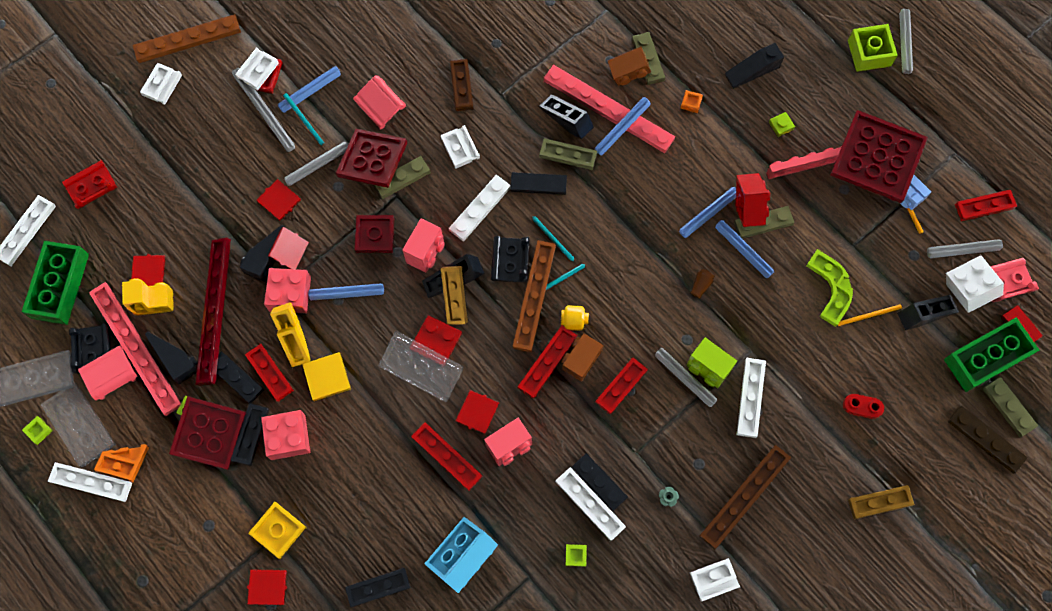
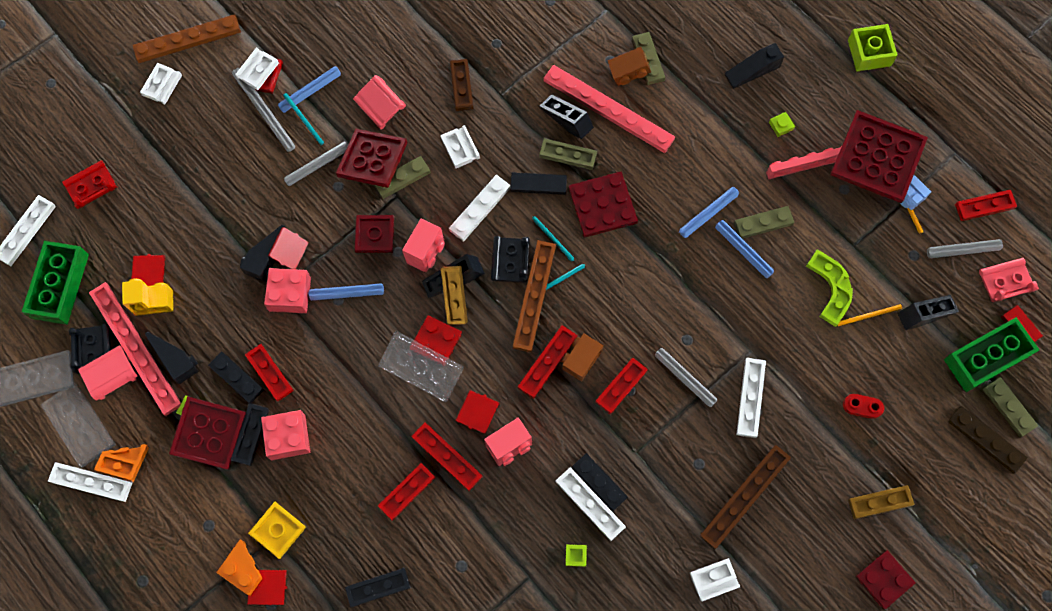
lime plate [22,416,53,445] -> none
dark red tile [195,237,231,386] -> none
red piece [256,179,301,221] -> none
yellow slope [270,302,310,367] -> none
yellow tile [302,352,351,401] -> none
medium azure slope [424,517,498,593] -> none
yellow head [561,305,589,331] -> none
medium blue axle [595,97,651,156] -> none
sand green plate [659,487,679,507] -> none
orange tile [680,90,703,113] -> none
lime brick [686,338,737,388] -> none
reddish brown cone [690,269,715,299] -> none
red brick [735,173,770,227] -> none
light grey axle [899,9,913,74] -> none
white brick [946,256,1004,313] -> none
none -> orange wing [216,539,262,596]
none -> red plate [378,463,435,521]
none -> dark red plate [568,171,638,238]
none -> dark red plate [855,550,916,610]

